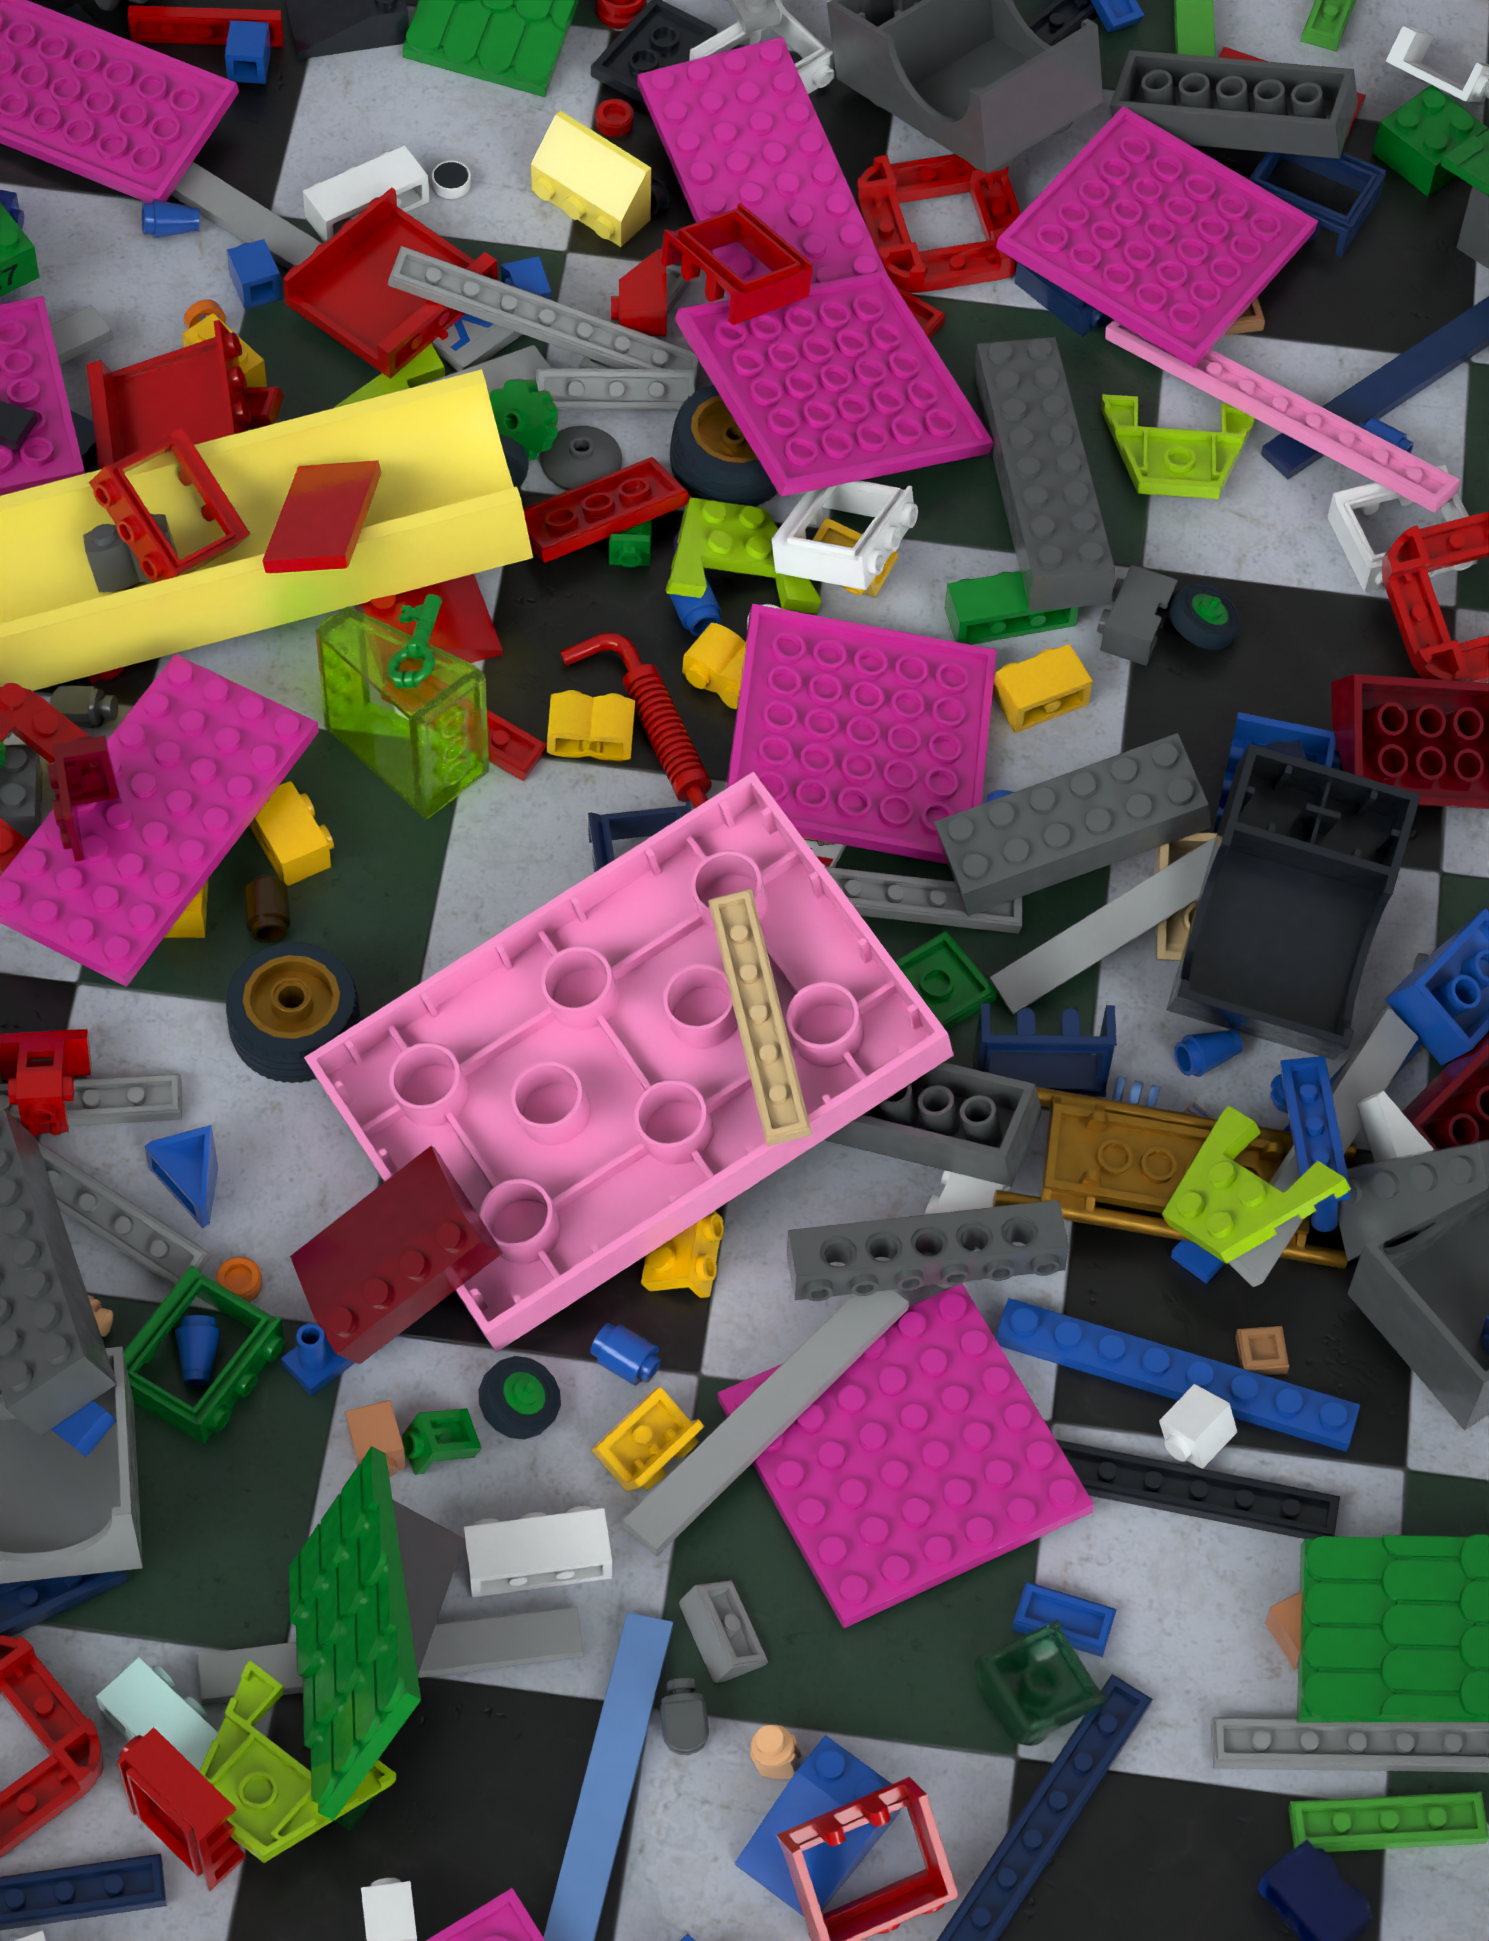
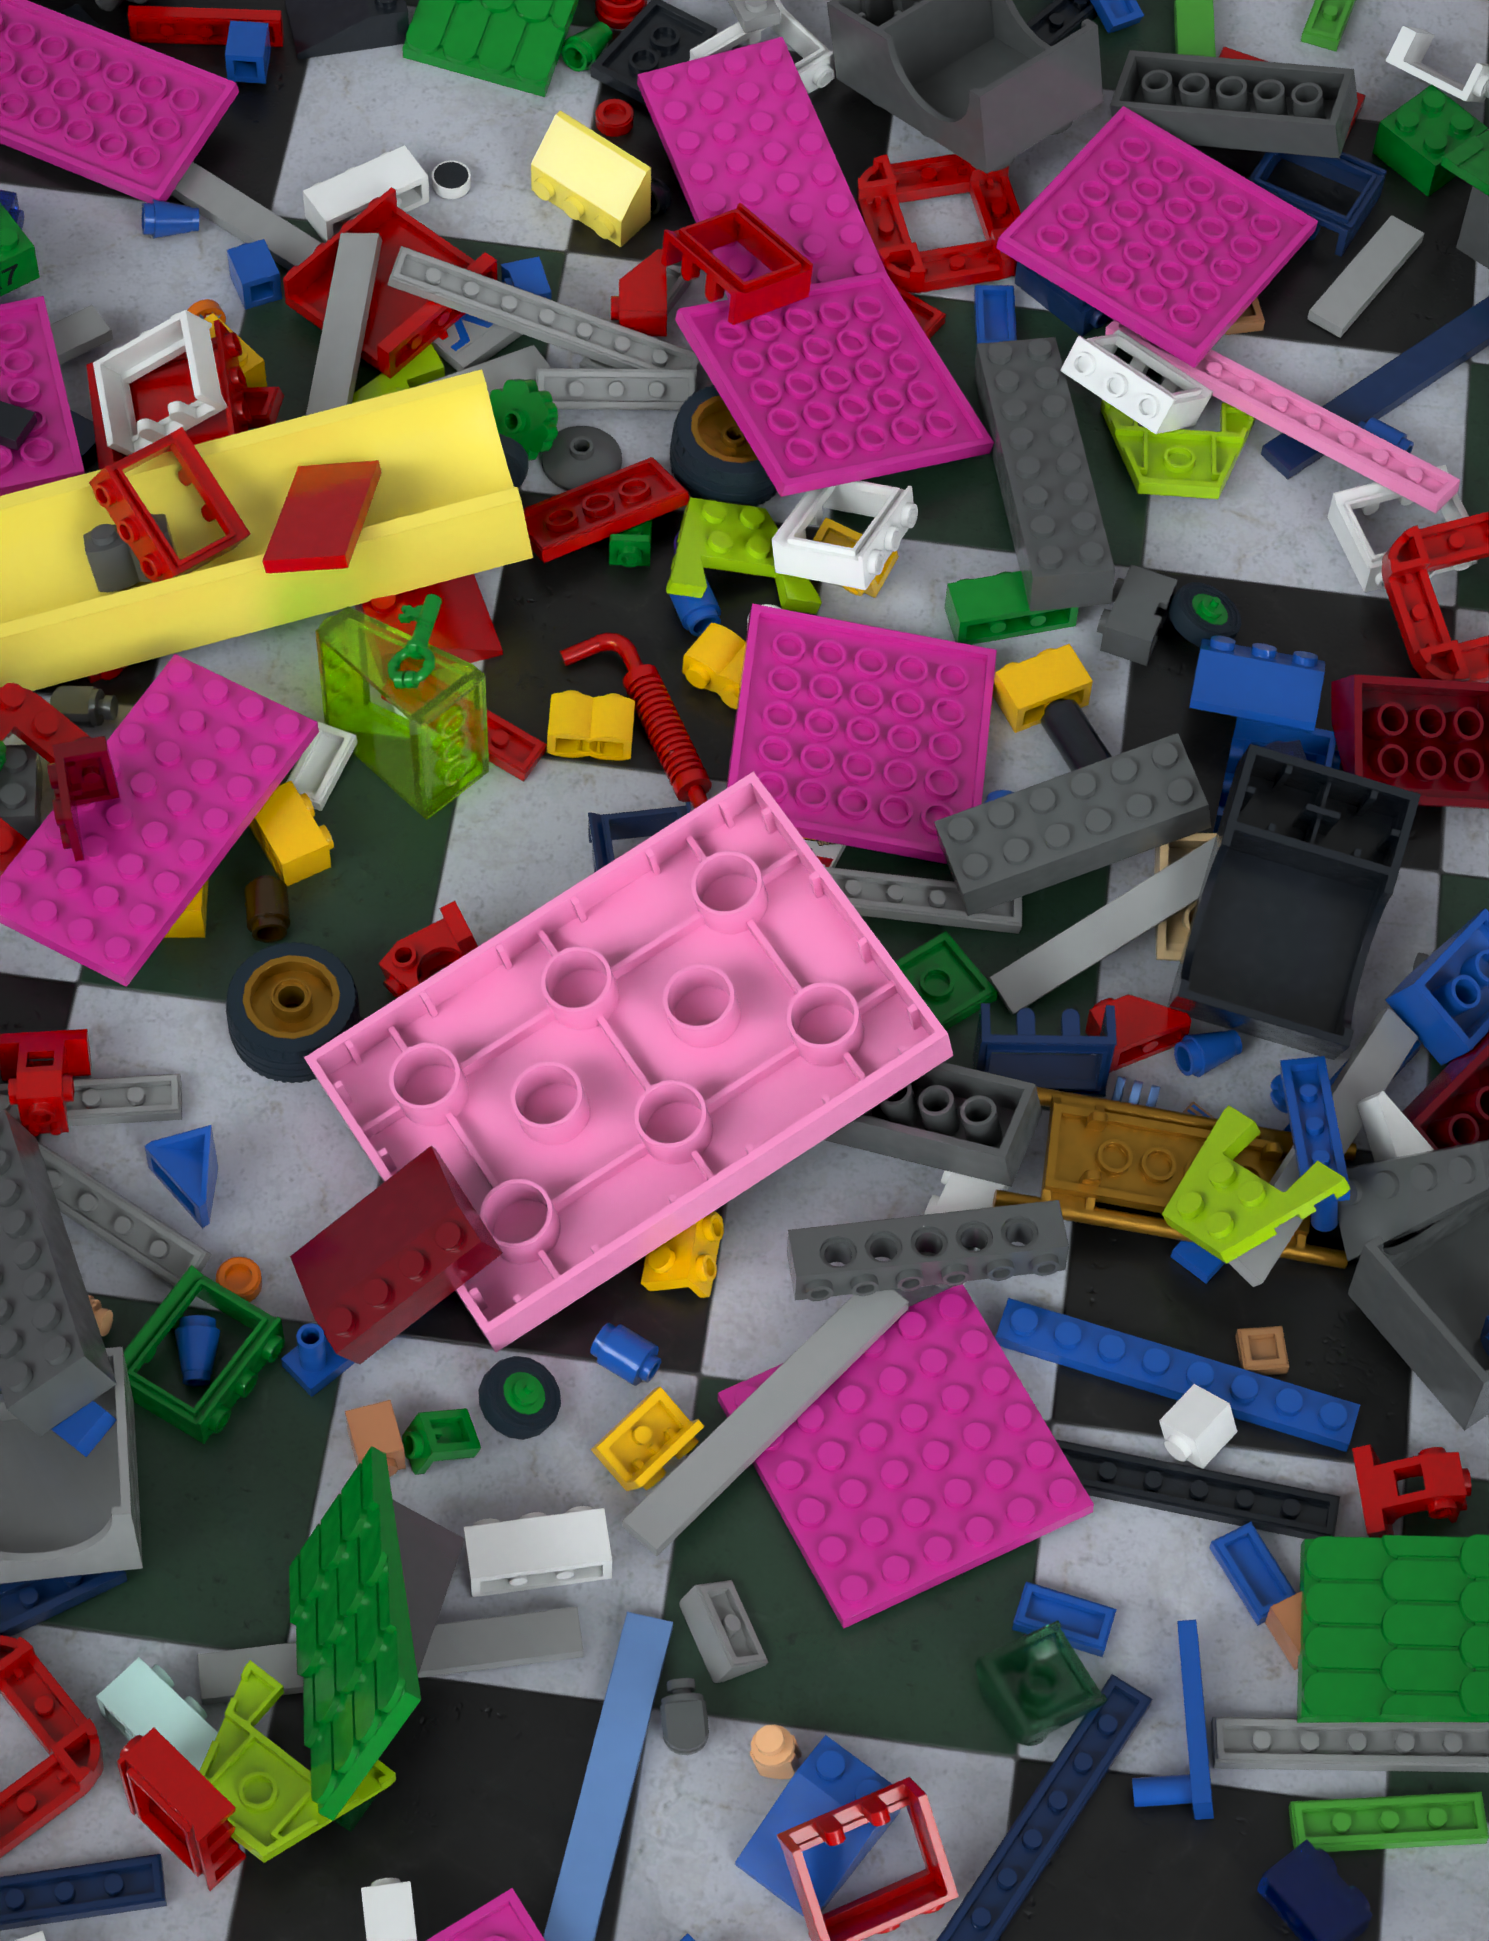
tan tile [708,889,812,1147] -> none
none -> white window [93,310,227,456]
none -> white tile [286,721,357,811]
none -> light grey tile [306,233,382,415]
none -> red tile [378,901,478,998]
none -> green cone [561,22,613,72]
none -> blue tile [974,285,1017,348]
none -> black brick [1041,699,1112,772]
none -> white window [1060,329,1213,434]
none -> red slope [1085,994,1192,1073]
none -> blue piece [1132,1619,1214,1820]
none -> blue slope [1189,636,1325,731]
none -> blue tile [1209,1522,1296,1626]
none -> light grey tile [1307,215,1424,338]
none -> red tile [1352,1444,1472,1538]

